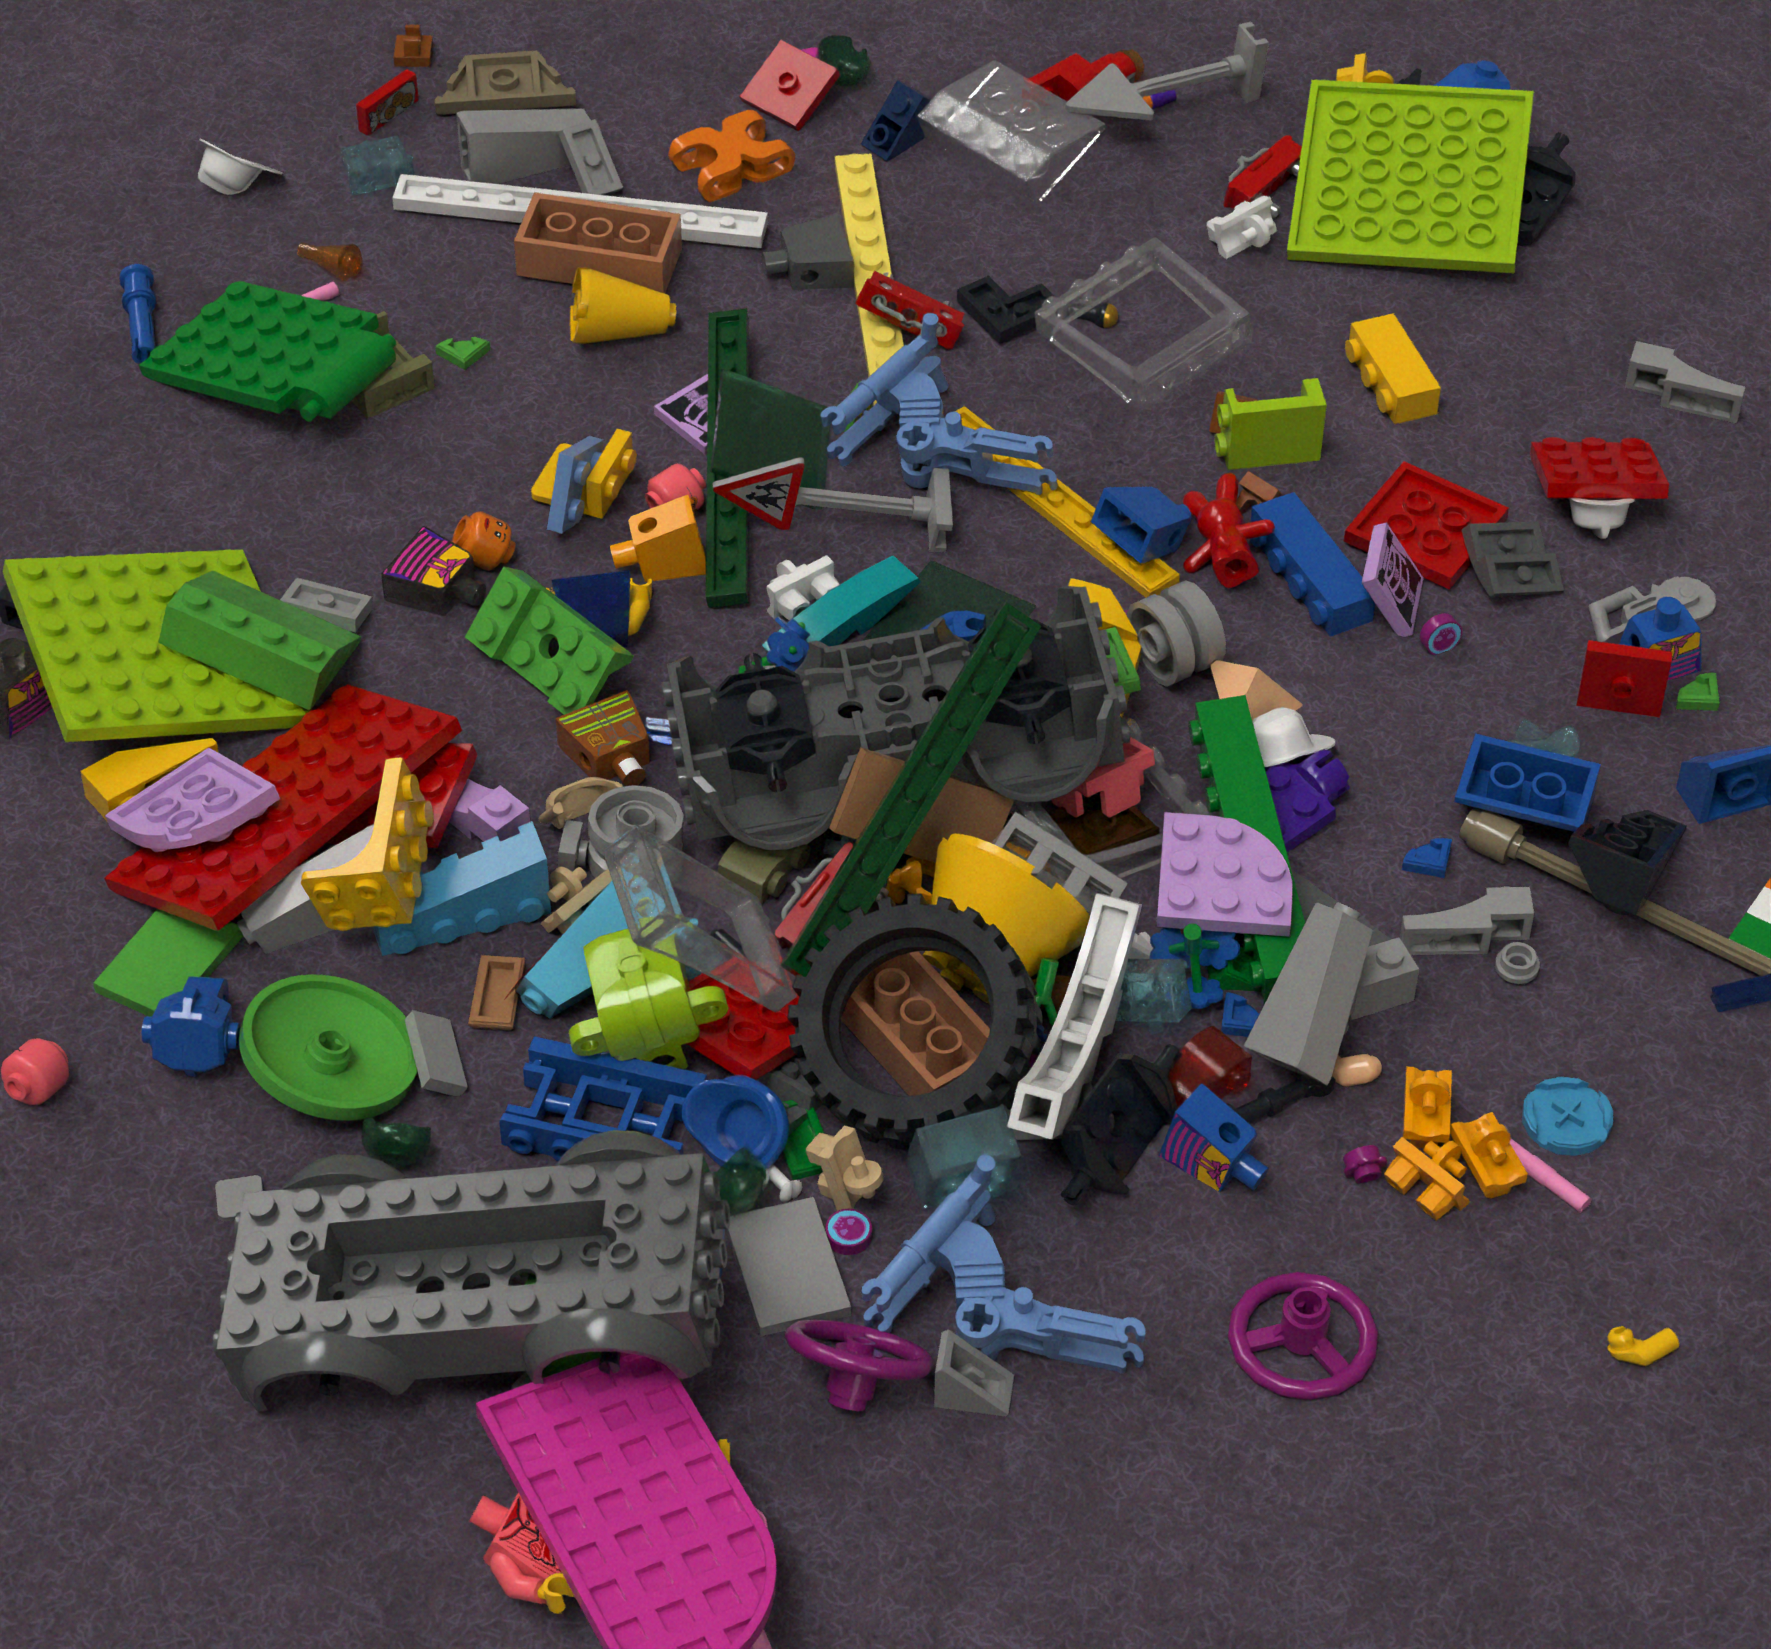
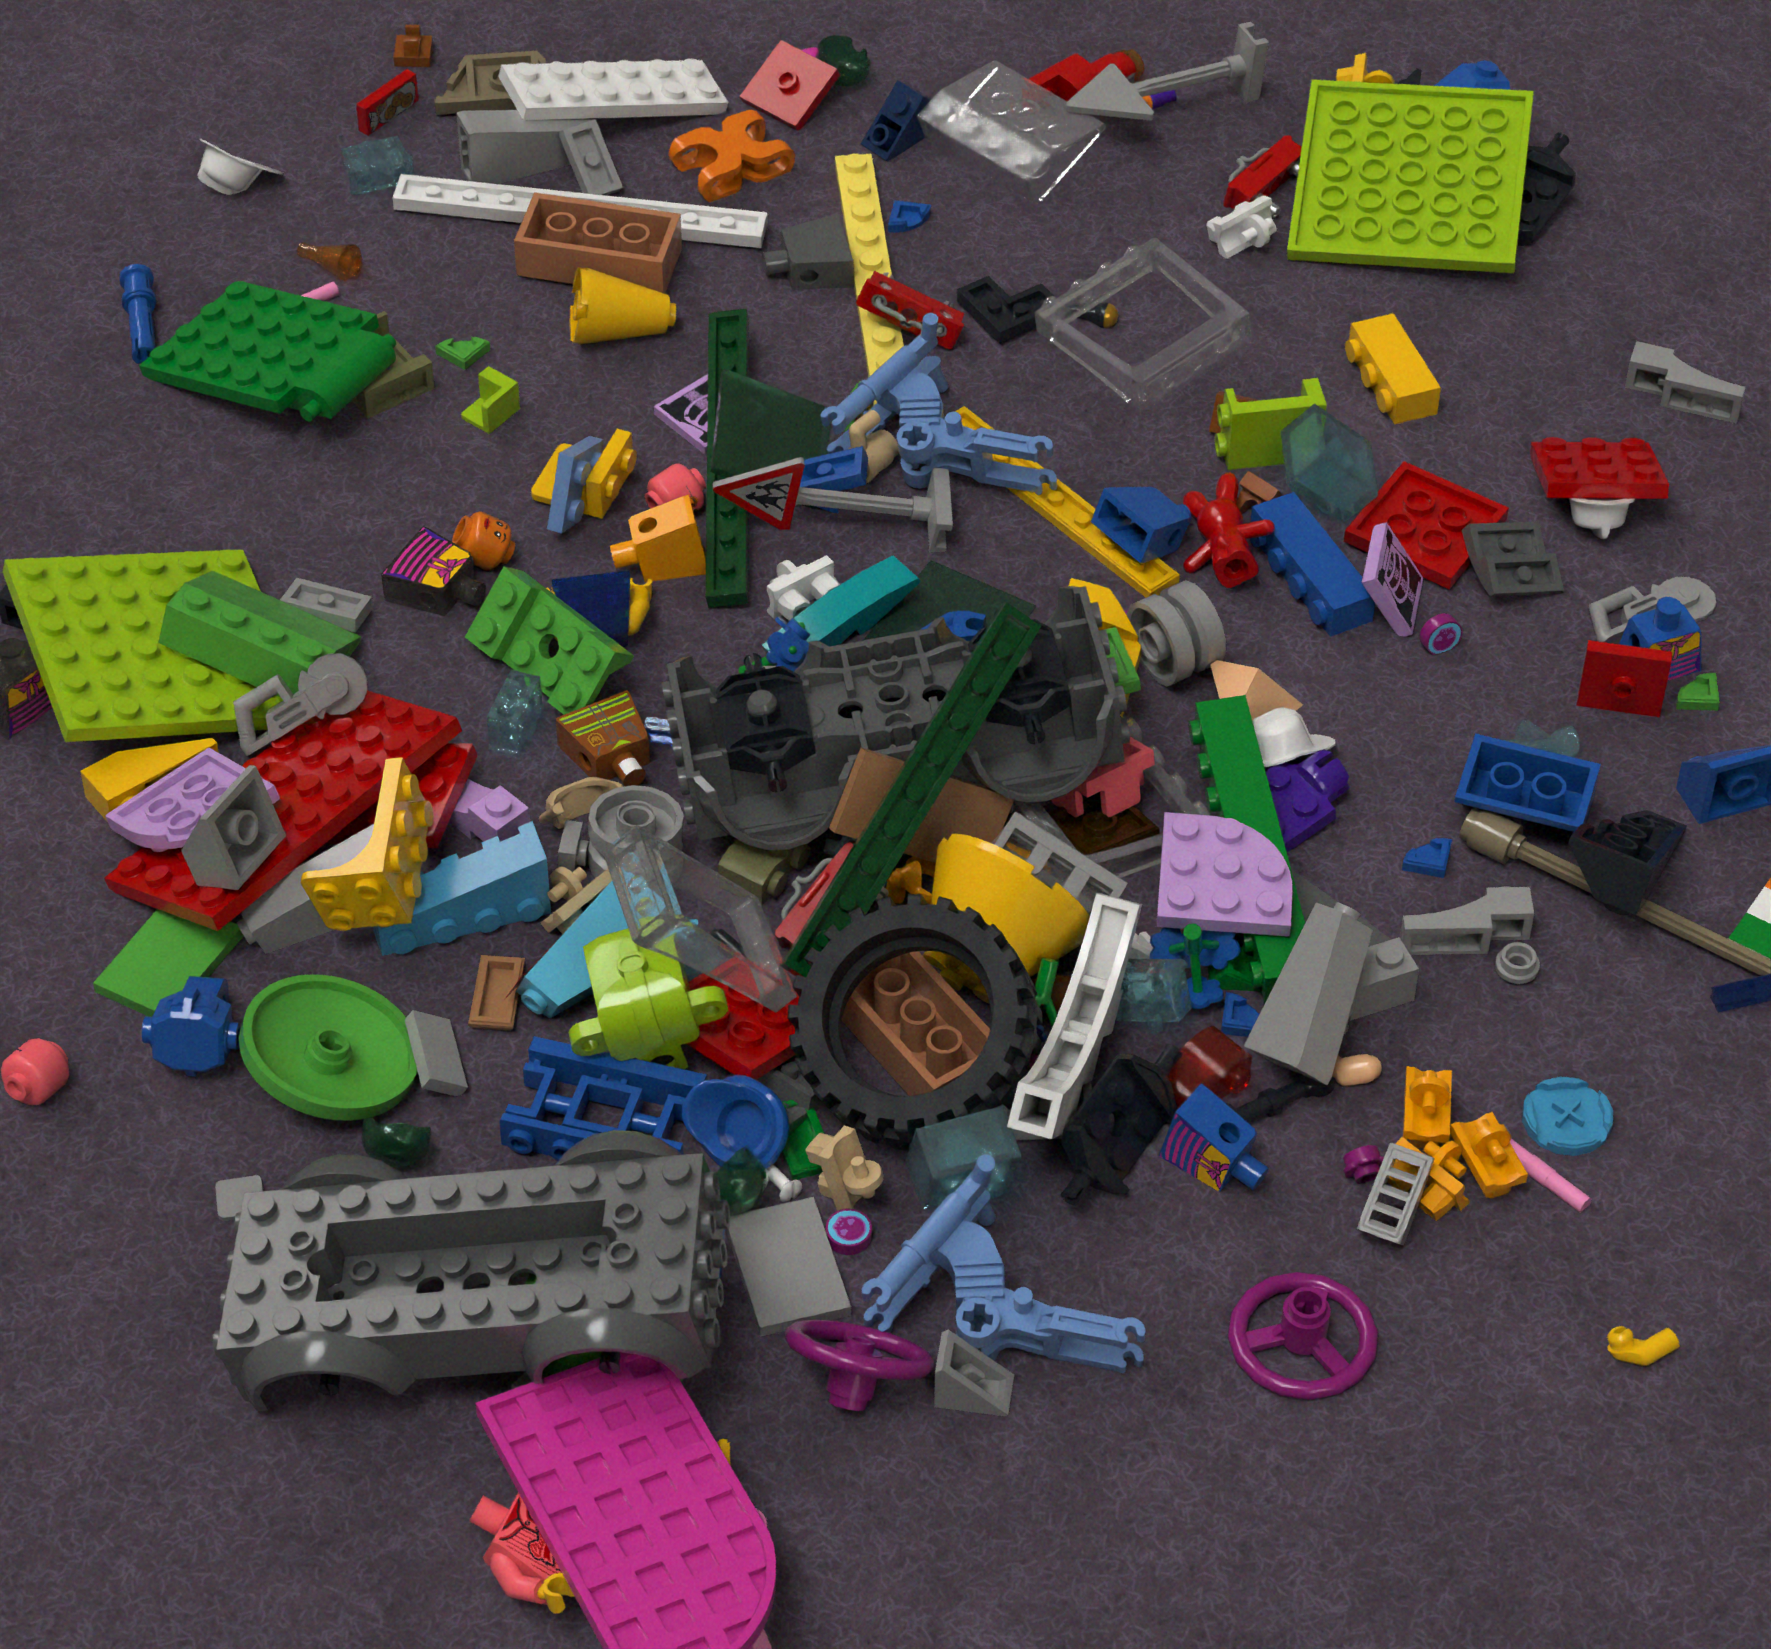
none -> light grey slope [181,765,286,890]
none -> light grey piece [233,653,368,756]
none -> lime panel [461,366,520,434]
none -> clear light blue piece [487,670,544,758]
none -> white plate [499,59,728,120]
none -> blue slope [800,446,868,513]
none -> tan piece [847,410,899,484]
none -> blue tile [888,200,931,233]
none -> clear light blue brick [1281,403,1378,522]
none -> light grey slope [1357,1142,1435,1245]

